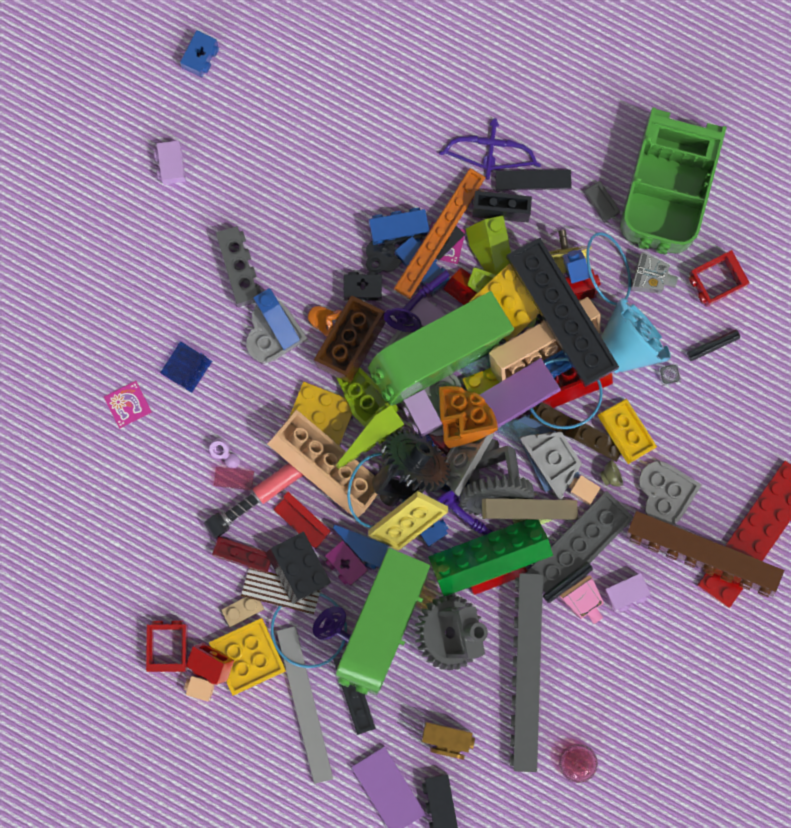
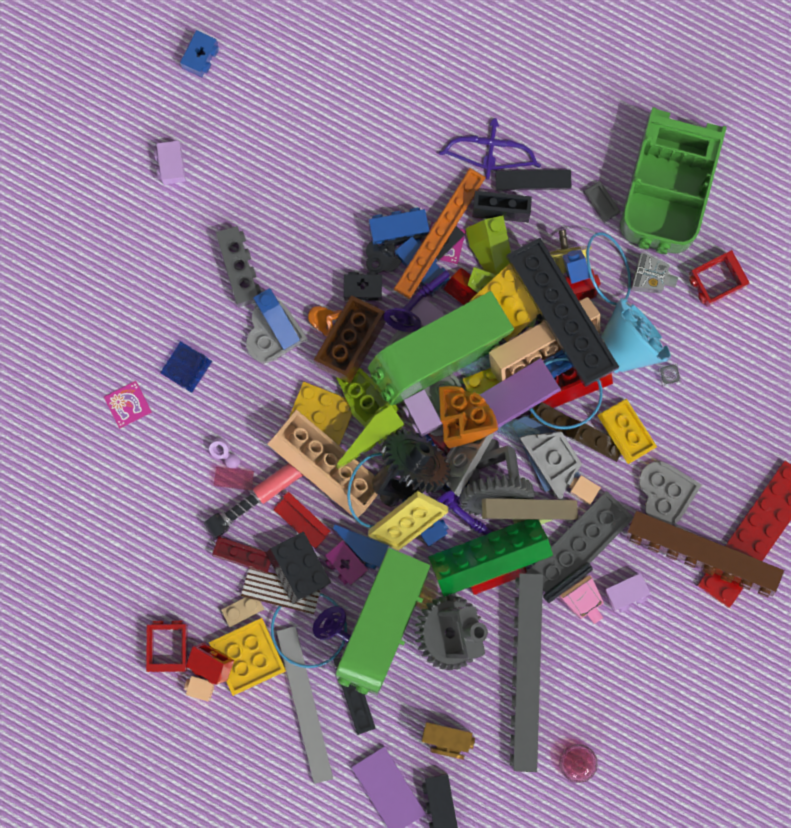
olive piece [600,460,624,487] -> none
black axle [687,329,741,361] -> none

